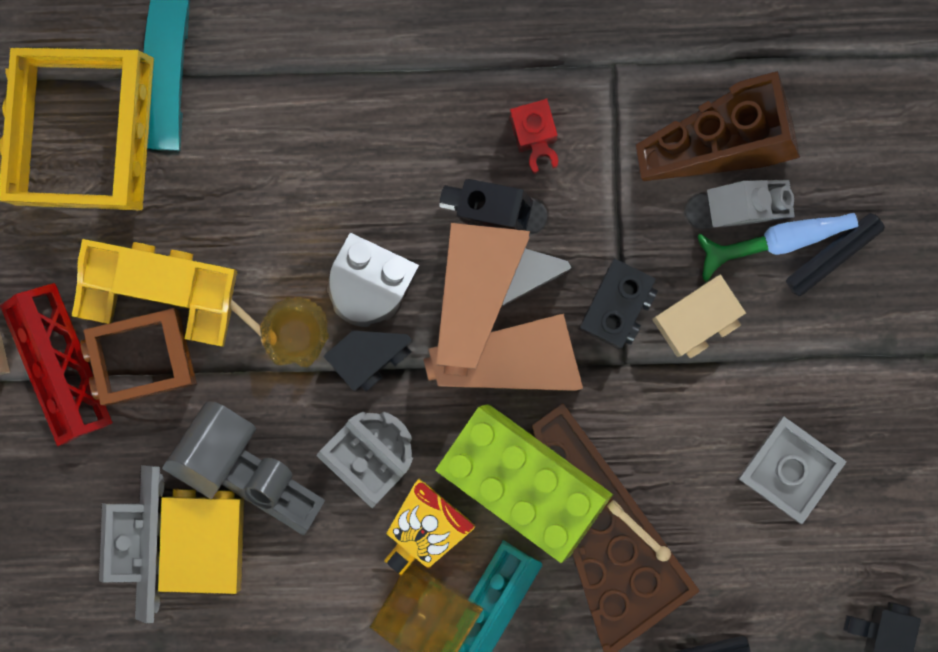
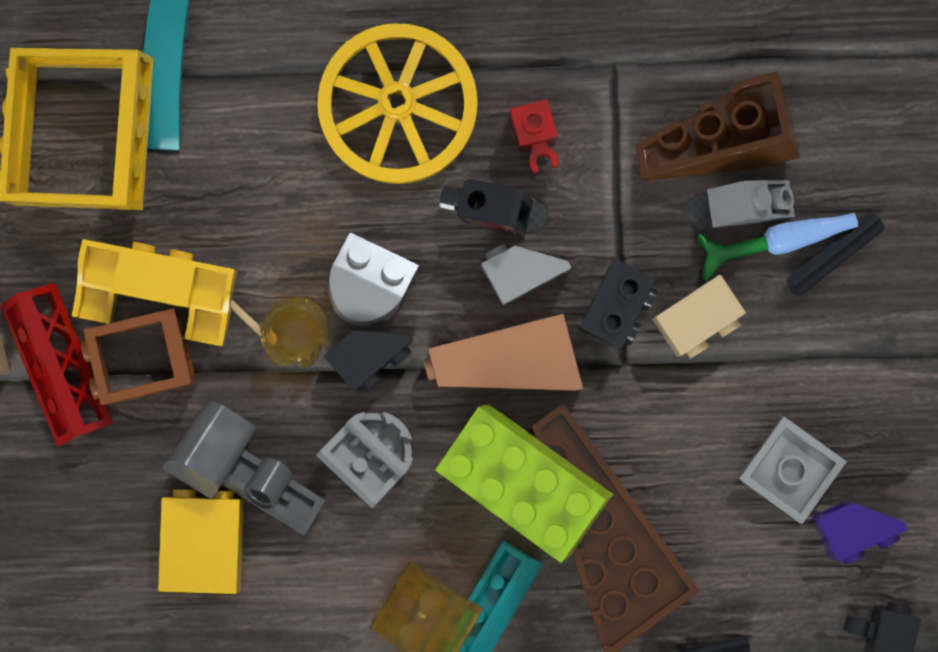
light grey bracket [99,465,164,623] -> none
torso [384,478,475,575] -> none
nougat slope [436,223,530,376] -> none
tan hinge [607,500,671,561] -> none
none -> yellow wheel [318,23,477,184]
none -> dark purple slope [811,501,909,564]

